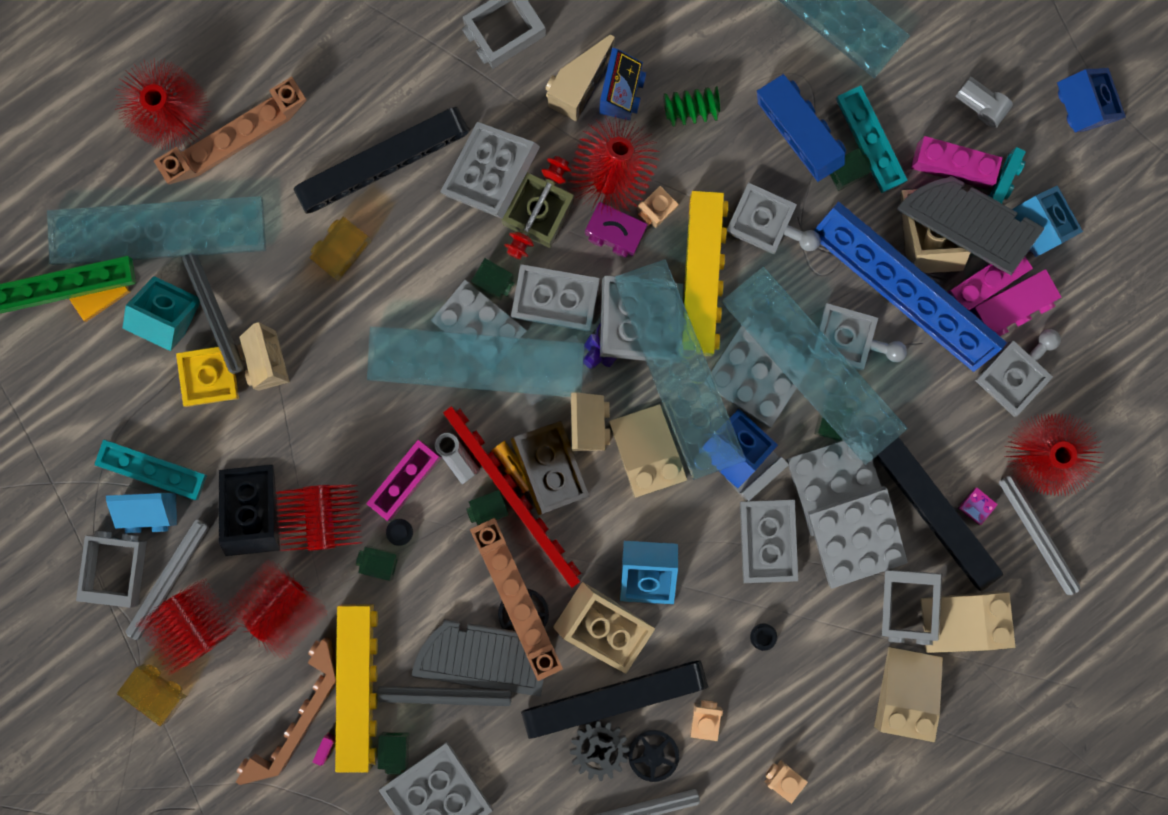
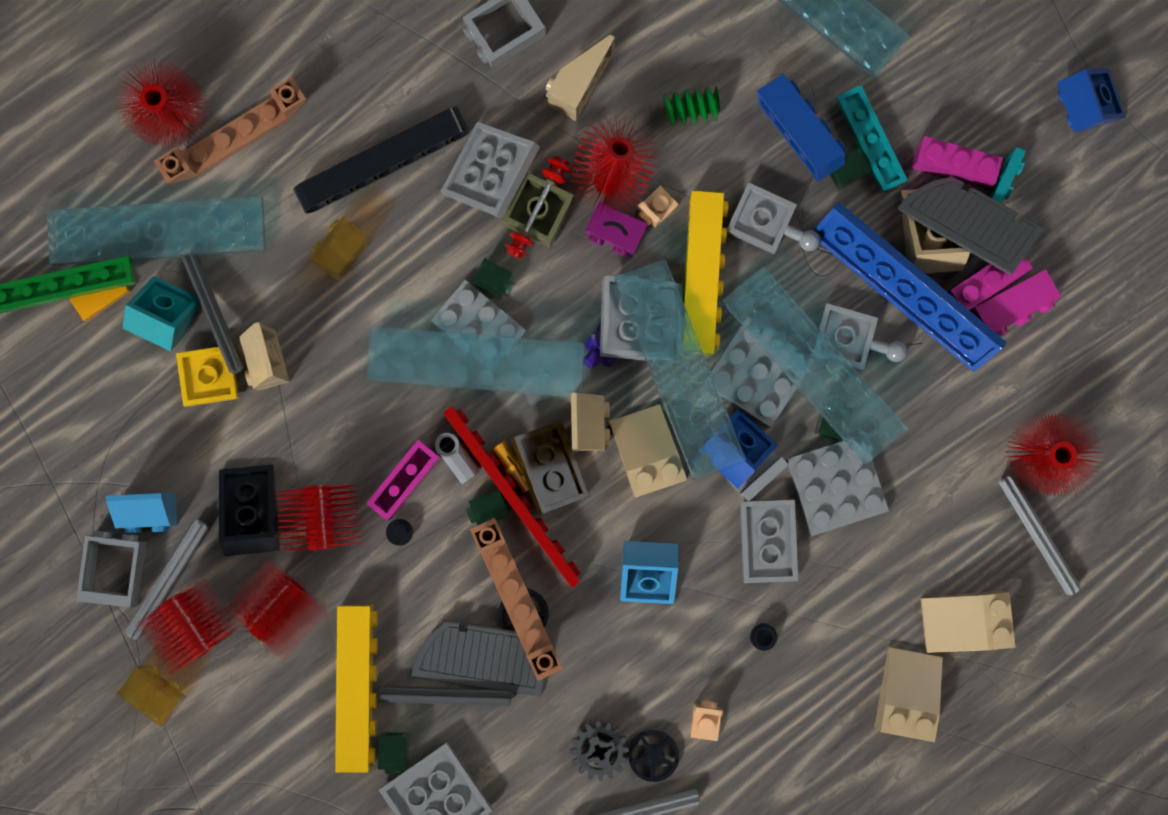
teal plate [94,440,207,500] -> none
nougat slope [236,637,336,785] -> none
dark pink tile [312,733,336,766] -> none
clear green brick [356,546,400,581] -> none
light grey plate [511,264,600,332] -> none
black beam [521,660,709,739] -> none
tan slope [553,582,655,674] -> none
slope [599,48,647,121] -> none
light nougat bracket [764,760,808,804] -> none
light grey plate [807,486,908,589] -> none
black beam [867,427,1003,592] -> none
light grey window [882,570,943,645] -> none
light grey piece [955,76,1013,128] -> none
tile [958,487,998,525] -> none
light grey plate [975,329,1061,417] -> none
dark azure slope [1012,186,1083,257] -> none

